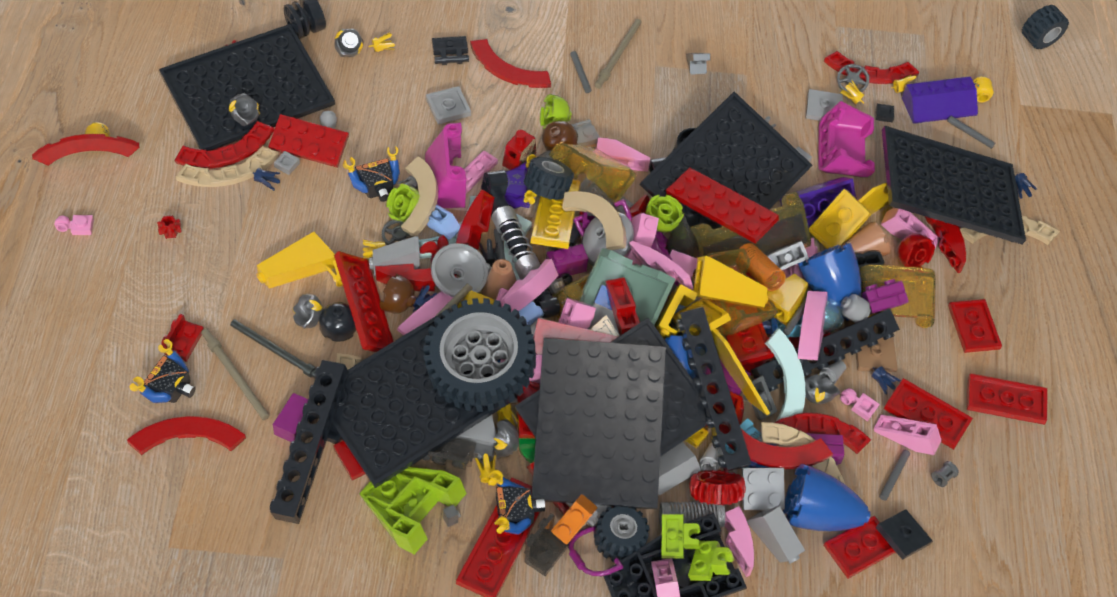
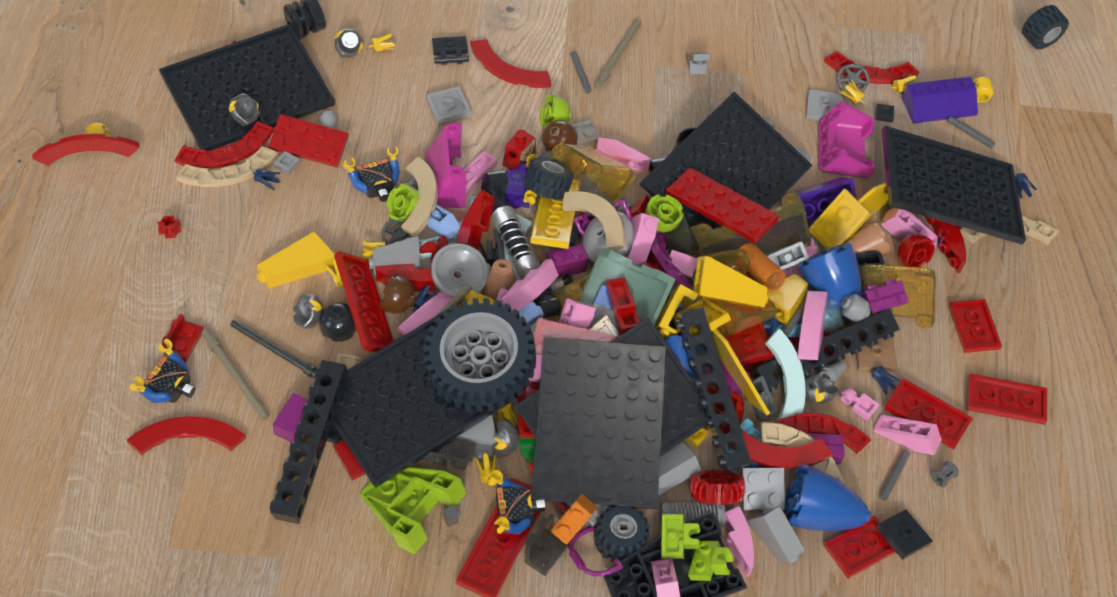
bright pink plate [54,215,94,235] -> none
bright pink slope [629,241,693,290] -> none
white cone [699,443,719,471] -> none

